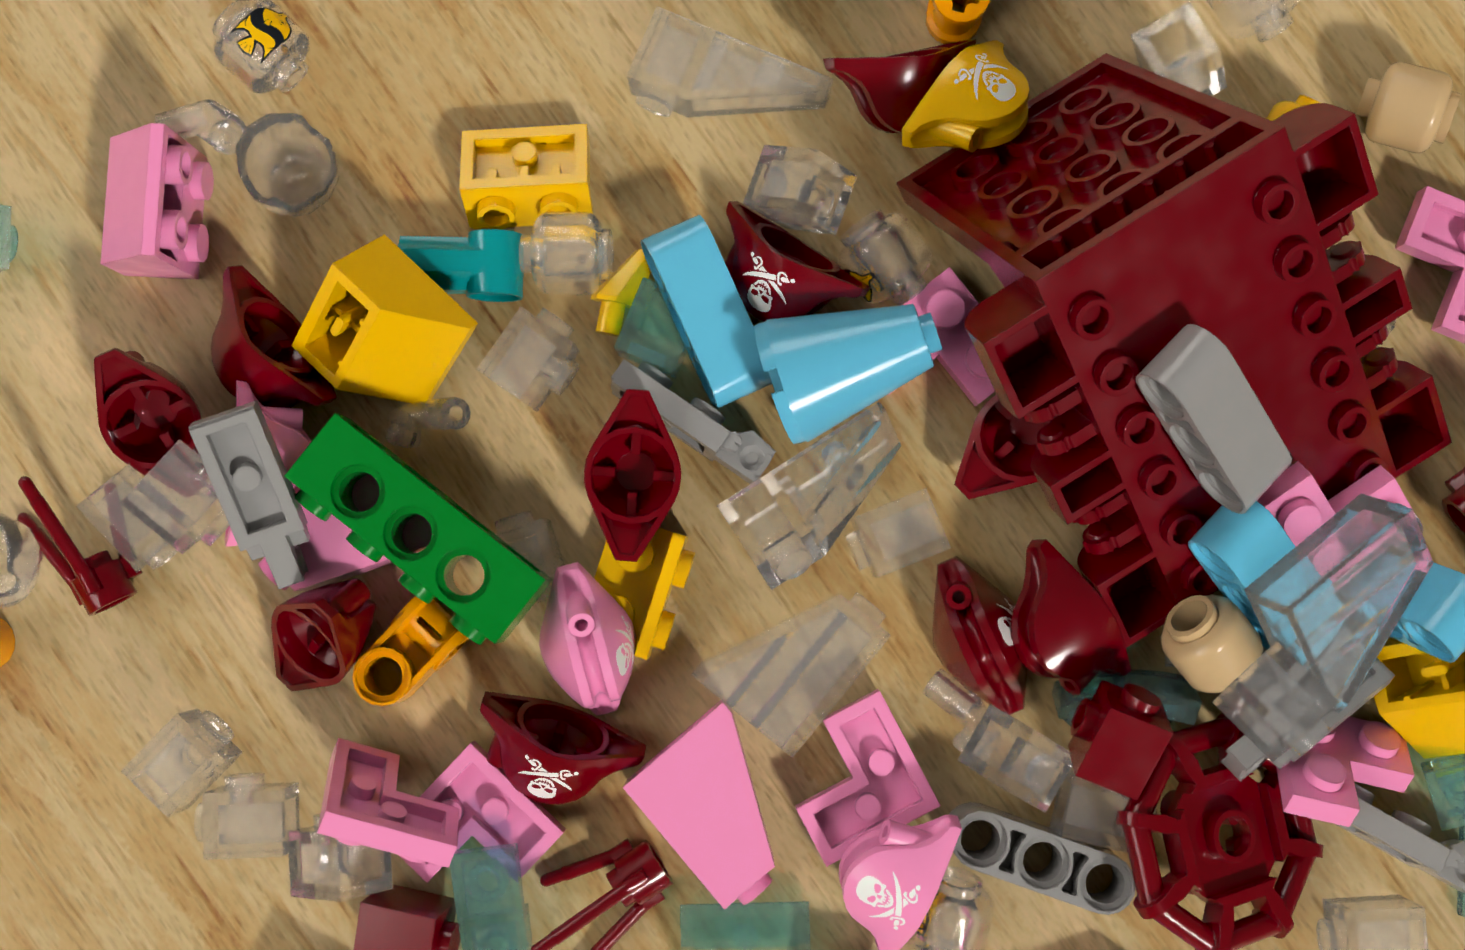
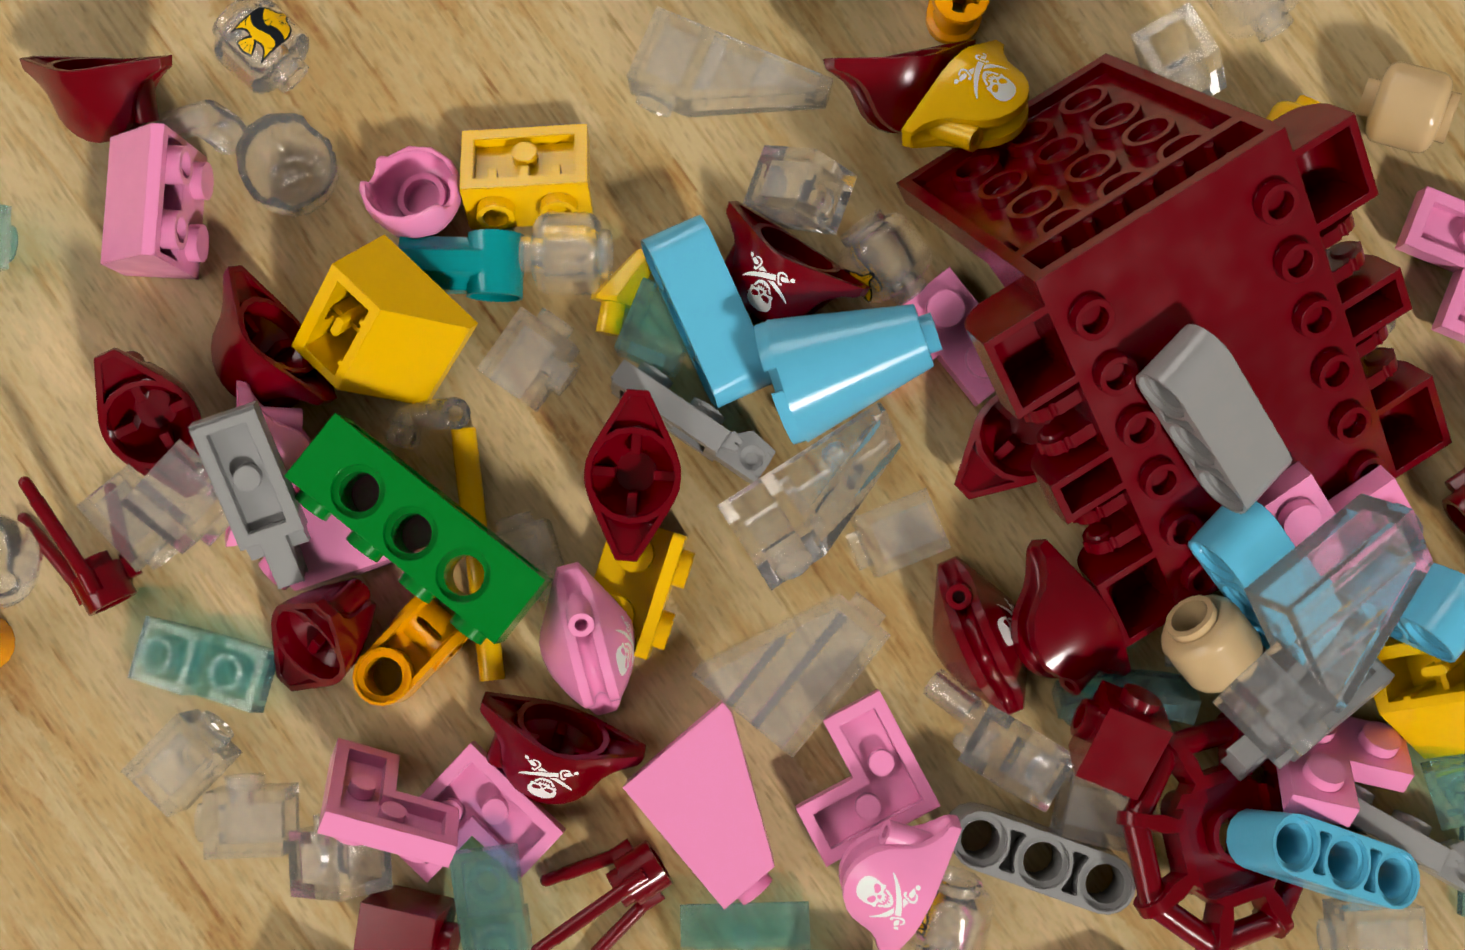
none -> dark red hat [19,55,172,143]
none -> clear light blue slope [128,616,276,713]
none -> bright pink hair [359,146,462,239]
none -> yellow bar [451,427,505,682]
none -> medium azure beam [1226,809,1420,910]

